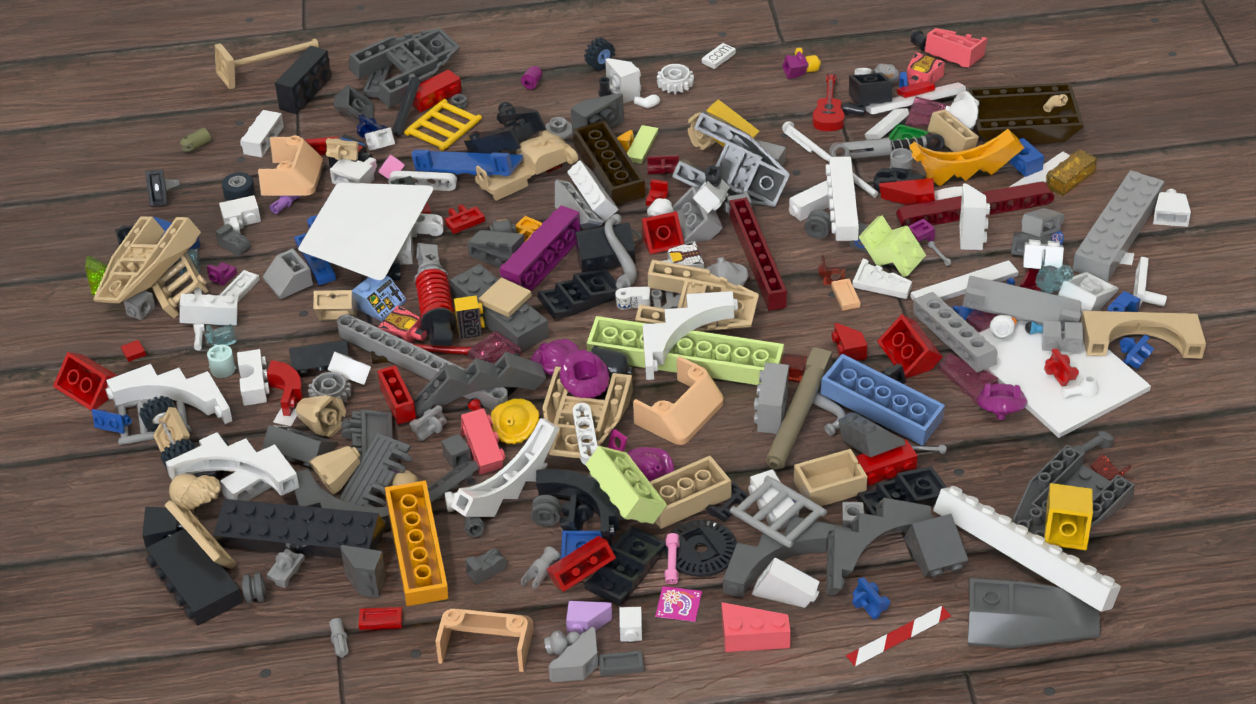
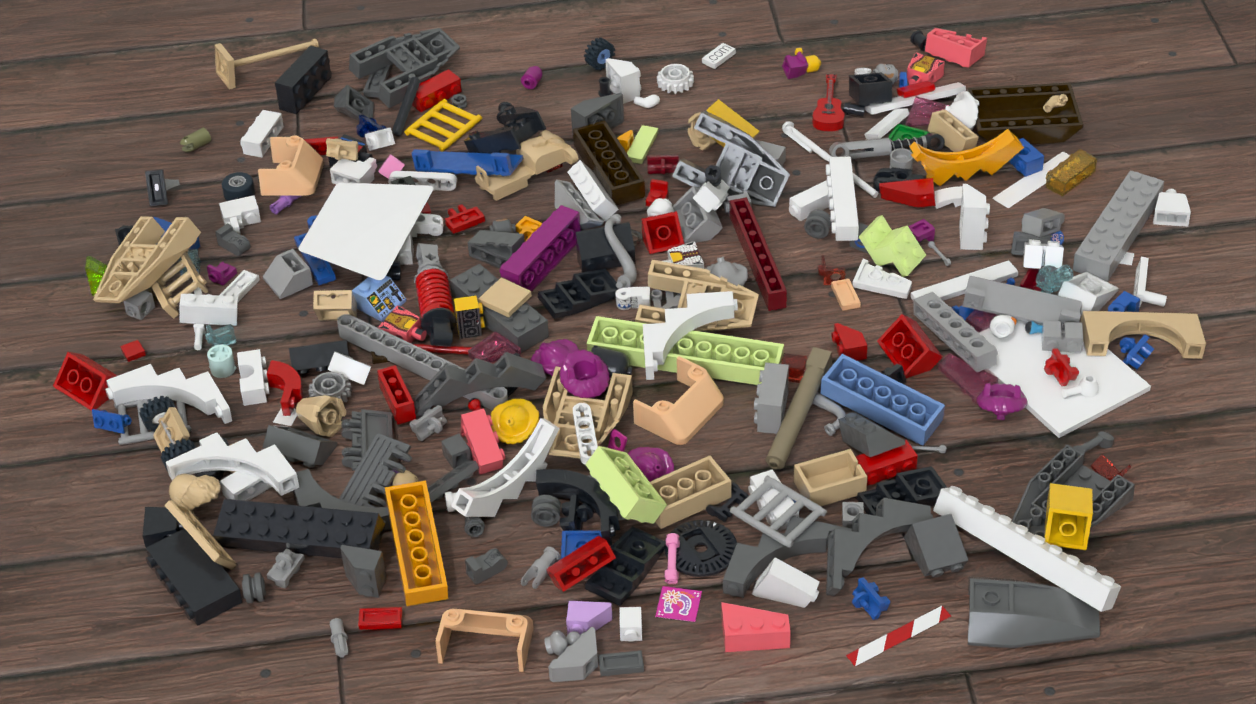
tan cone [308,446,361,494] -> none
light grey piece [545,117,572,139] -> none
dark red beam [896,181,1054,227] -> none

